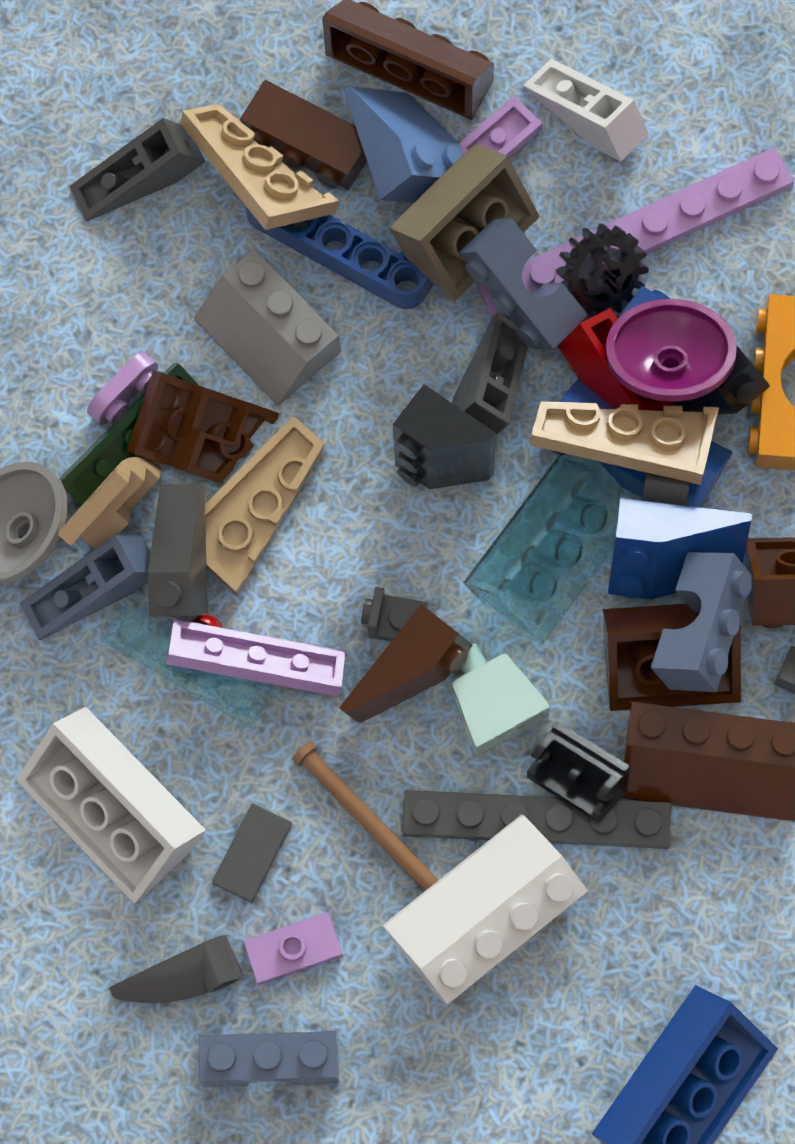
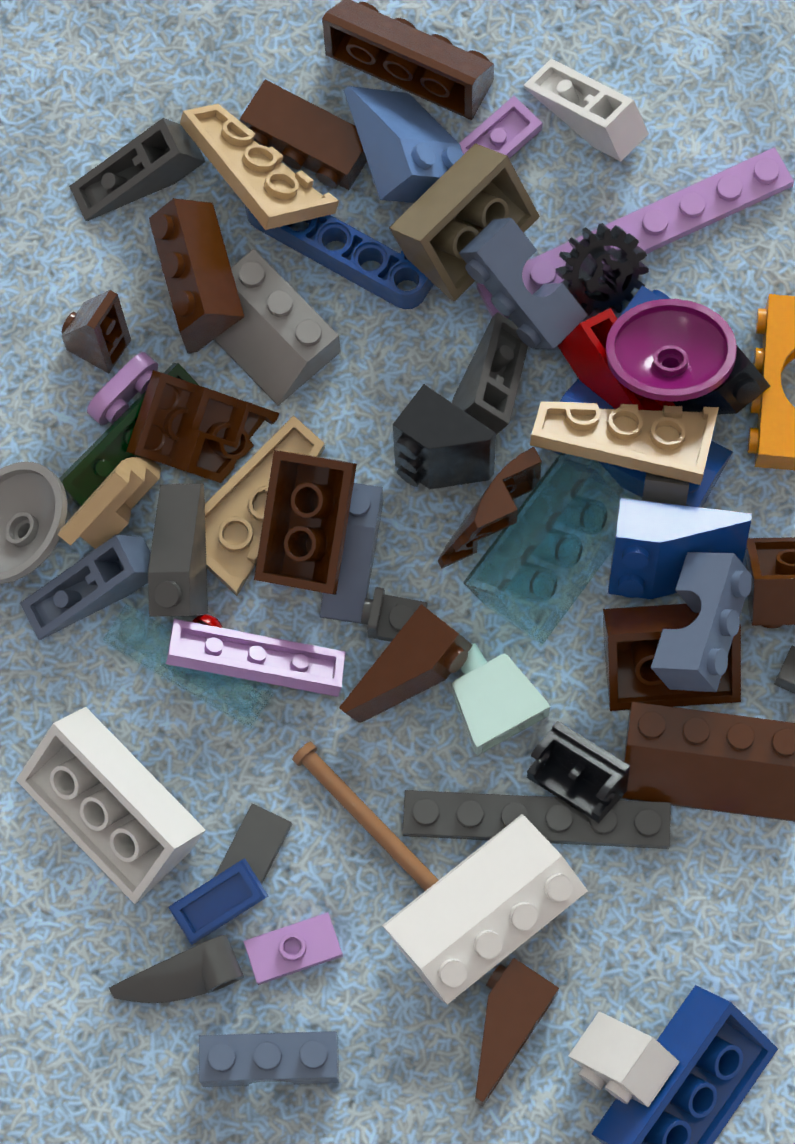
none -> reddish brown slope [61,290,131,374]
none -> reddish brown slope [149,198,245,354]
none -> blue tile [168,859,269,945]
none -> reddish brown slope [254,450,357,595]
none -> sand blue slope [320,483,384,624]
none -> reddish brown slope [438,447,542,569]
none -> reddish brown slope [475,958,559,1107]
none -> white brick [568,1011,680,1107]

